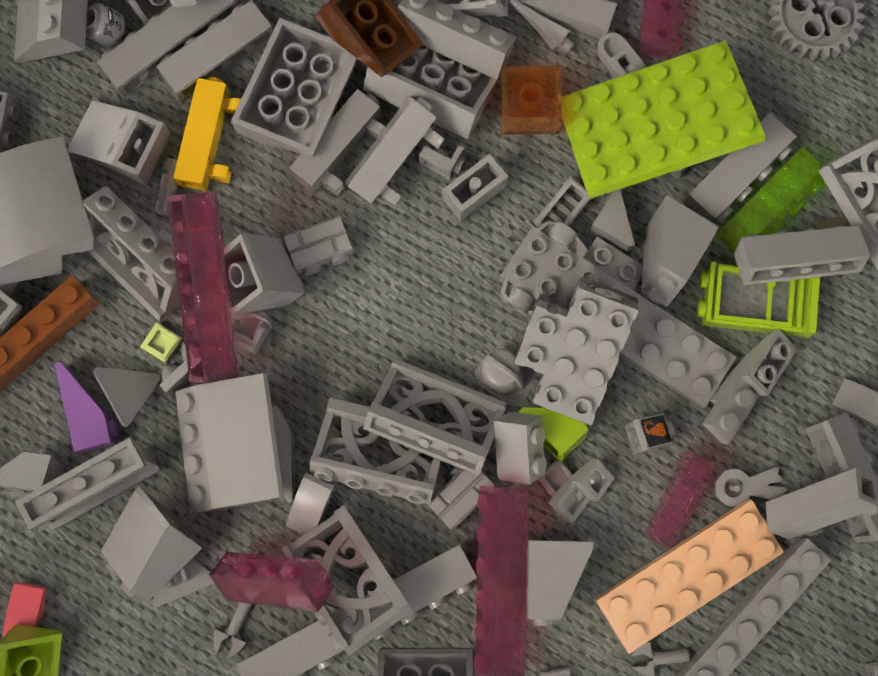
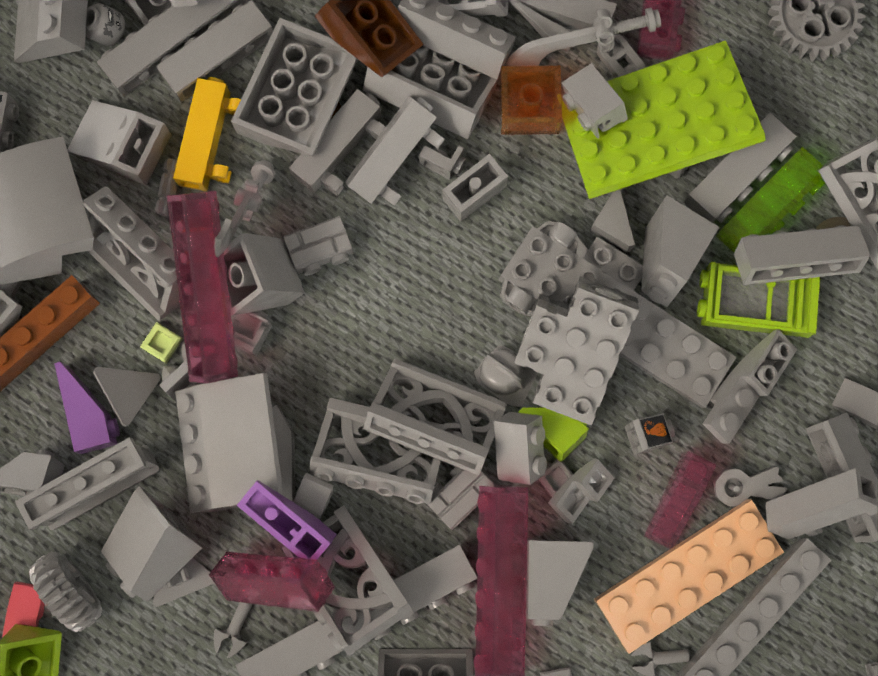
light grey slope [533,176,591,227] -> none
none -> light grey gear [29,551,102,632]
none -> light grey sword [214,160,275,258]
none -> medium lavender slope [237,480,337,567]
none -> light grey sword [503,8,661,79]
none -> light grey hinge [561,63,628,139]

